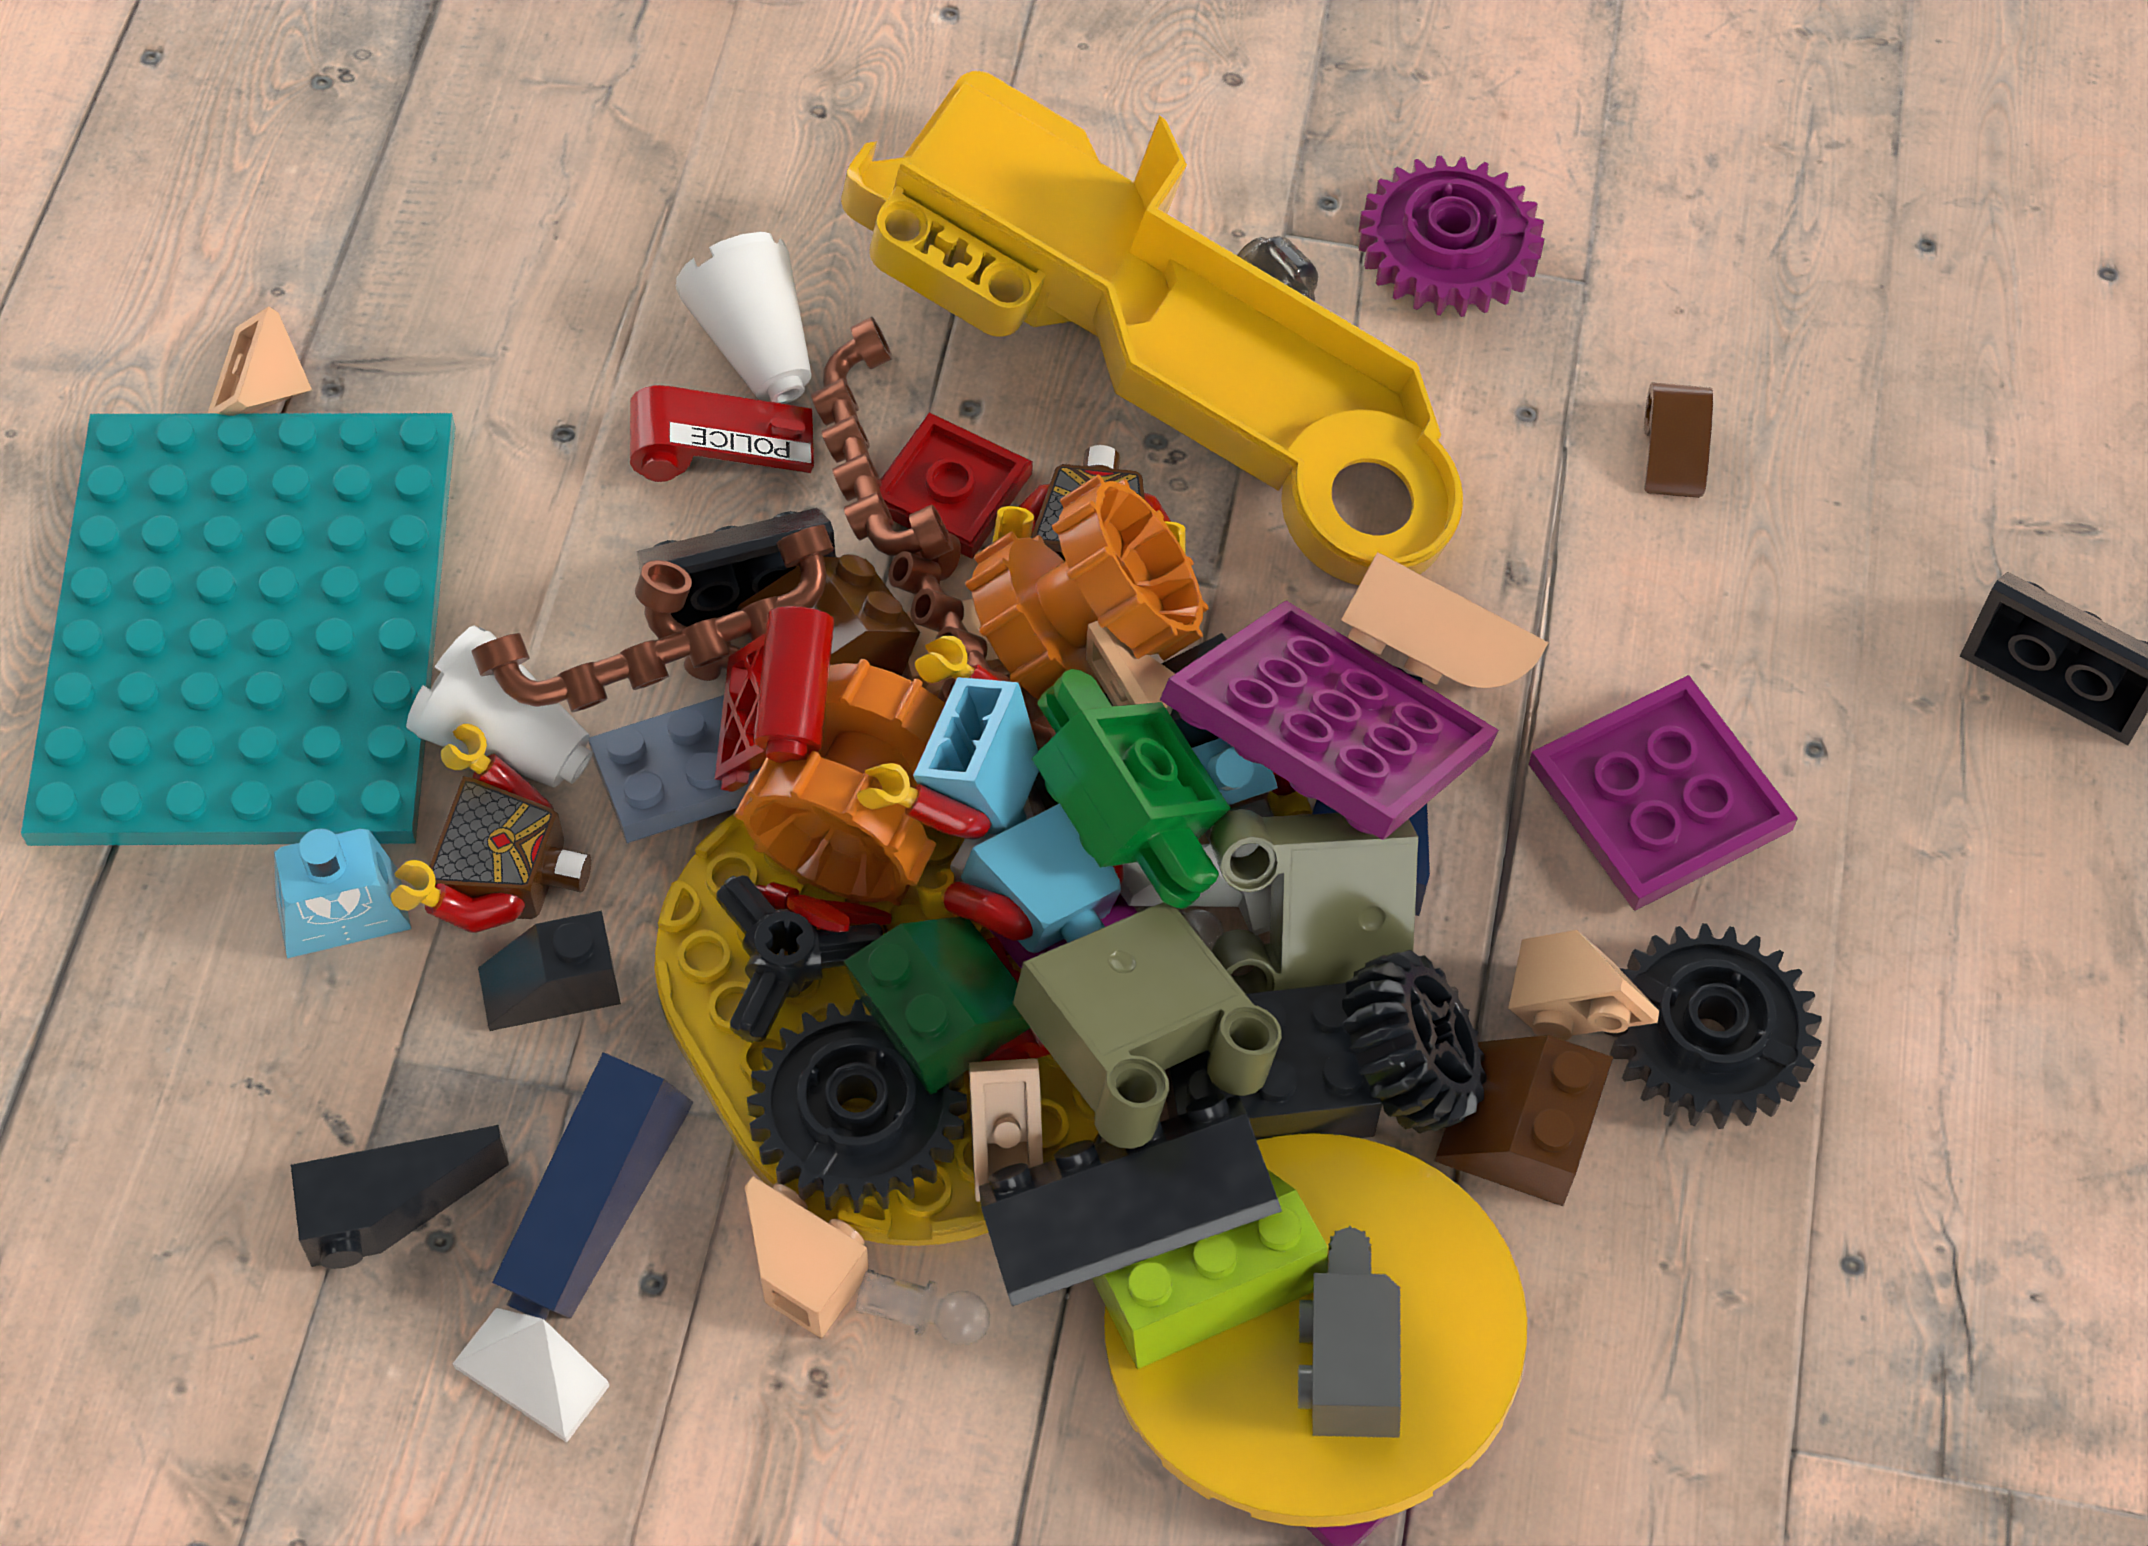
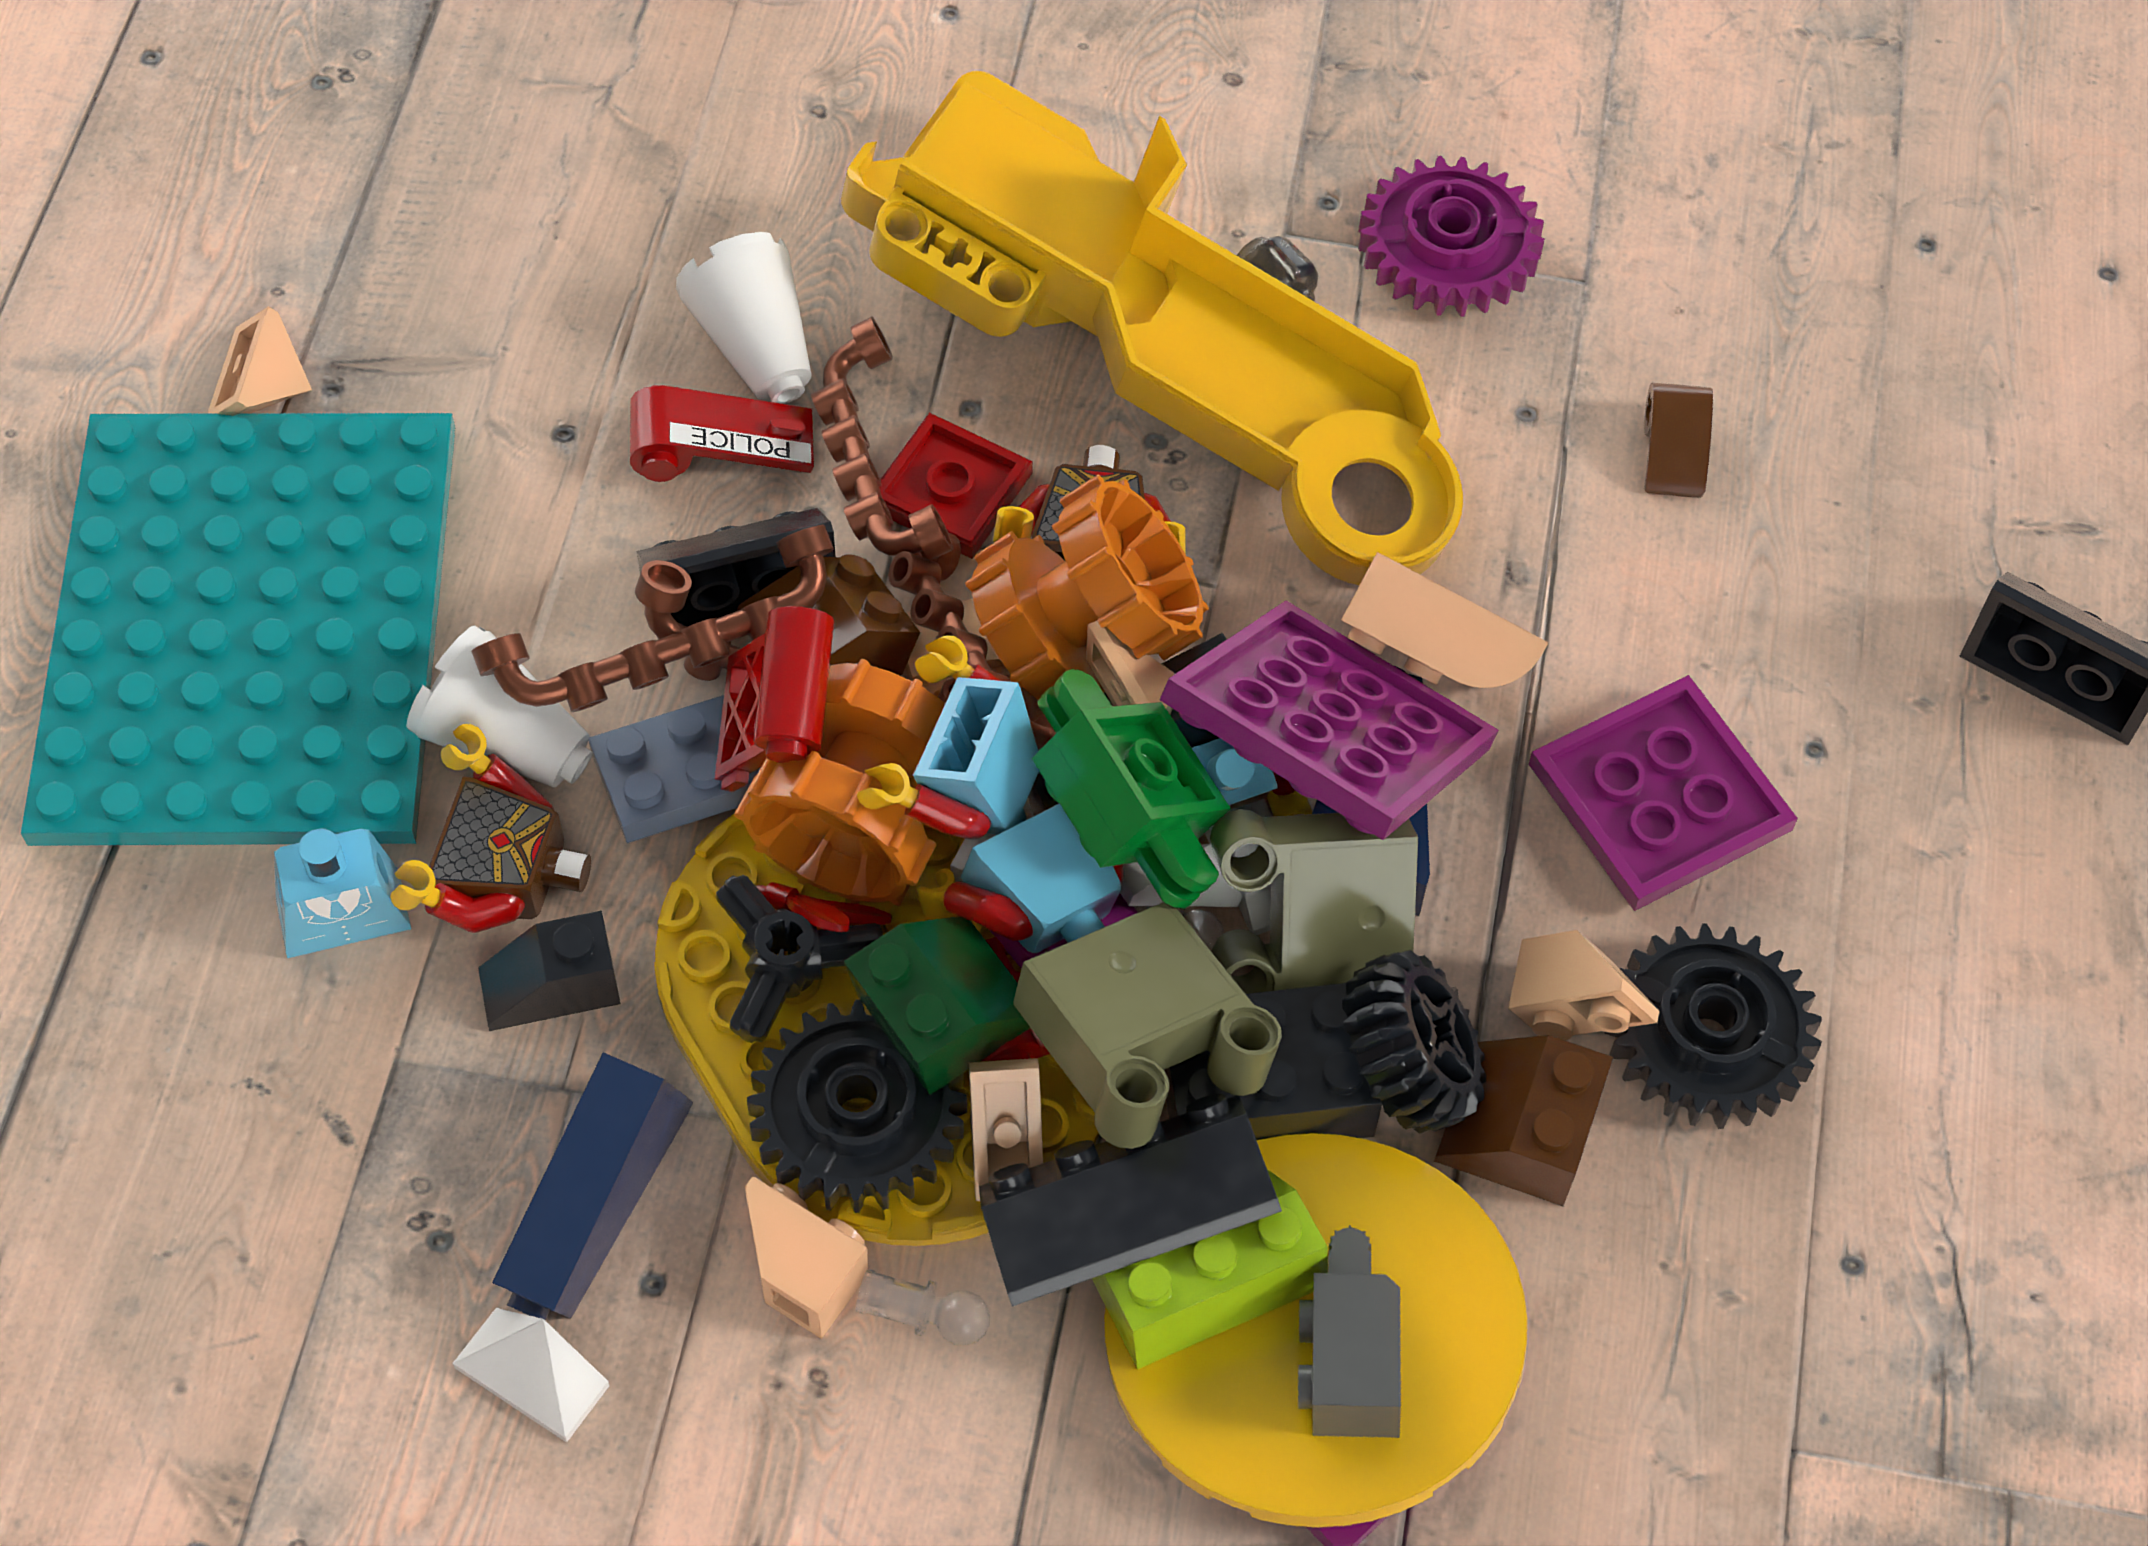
black slope [291,1125,509,1269] -> none

